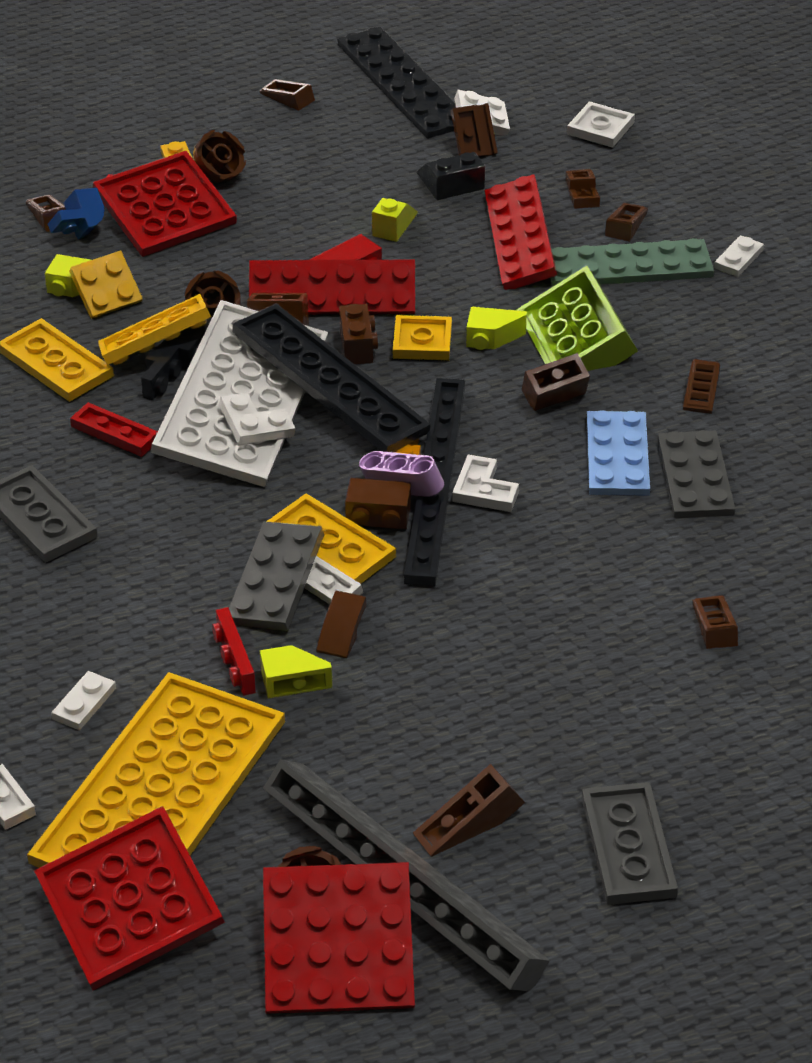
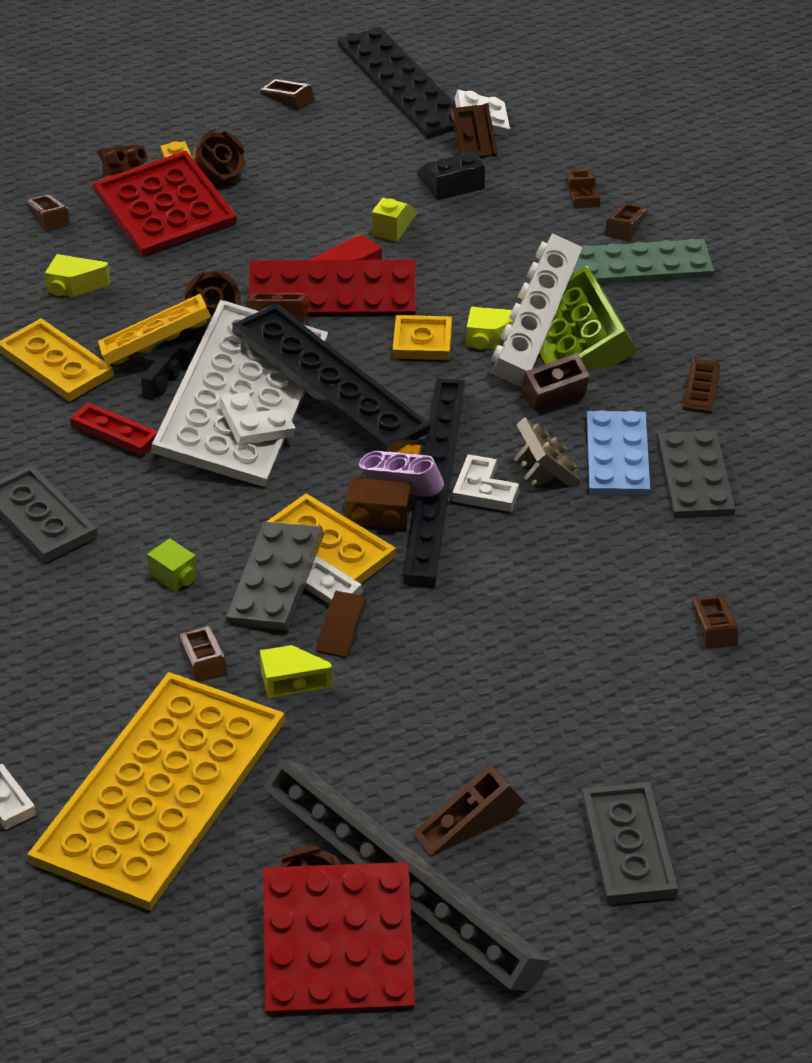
red plate [34,806,225,990] -> none
blue brick [48,188,104,240] -> none
white plate [51,671,116,731] -> none
yellow plate [69,250,143,319] -> none
red plate [212,607,256,696] -> none
reddish brown brick [339,304,378,364] -> none
red plate [484,174,557,290] -> none
white plate [567,101,635,148] -> none
white plate [714,235,764,277] -> none
none -> reddish brown hips [97,144,148,176]
none -> lime brick [147,538,198,592]
none -> reddish brown slope [179,626,228,682]
none -> white brick [491,233,582,387]
none -> dark tan plate [514,417,580,487]

